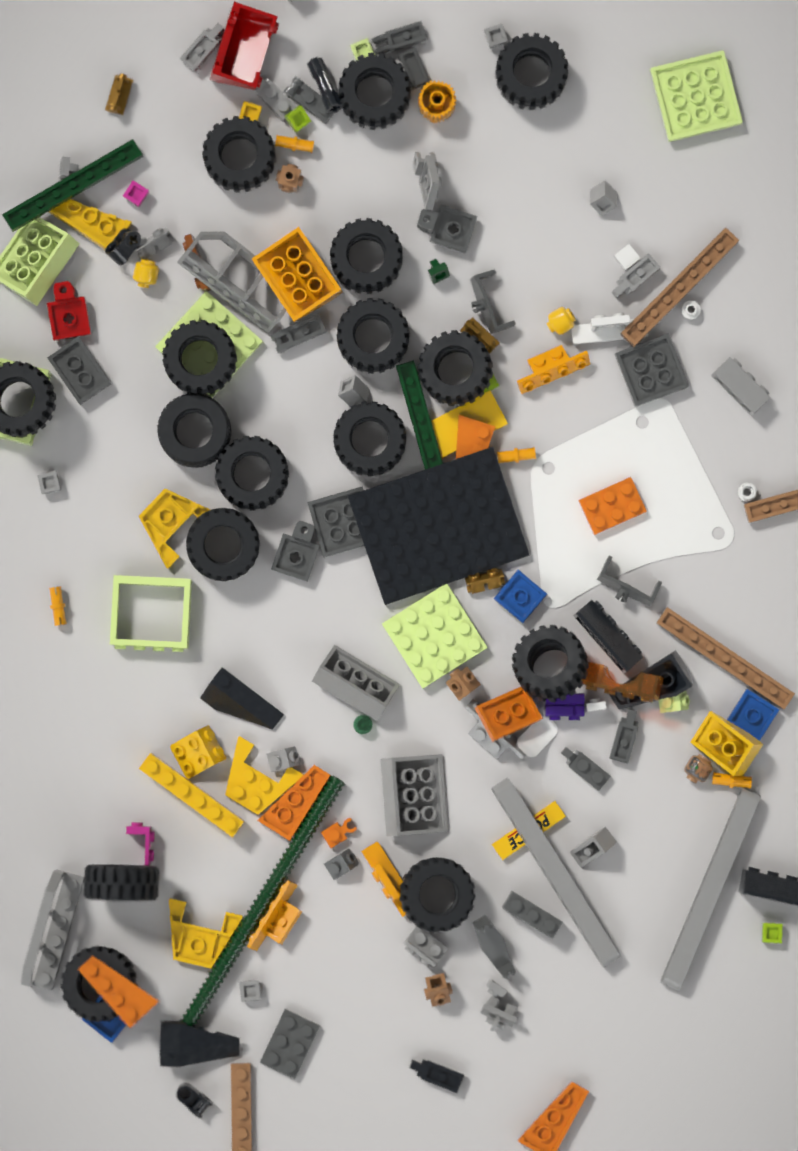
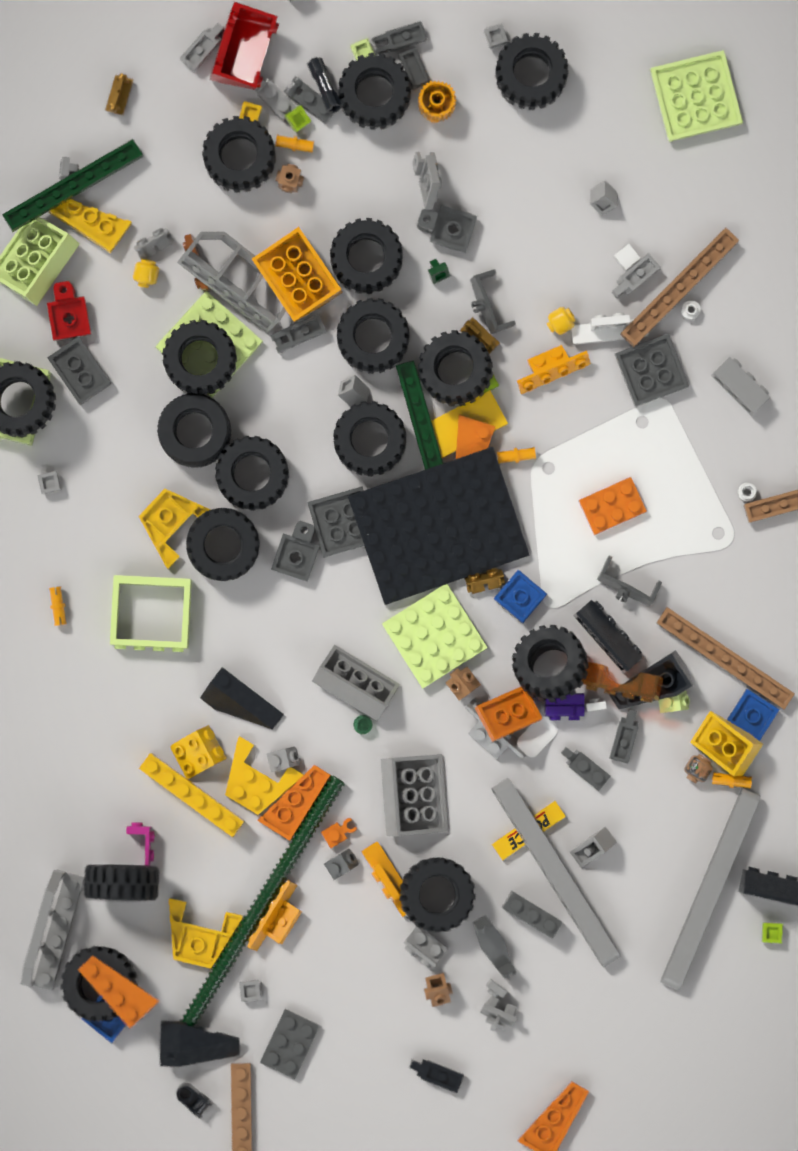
black piece [105,228,141,266] -> none
dark pink plate [123,180,149,207] -> none

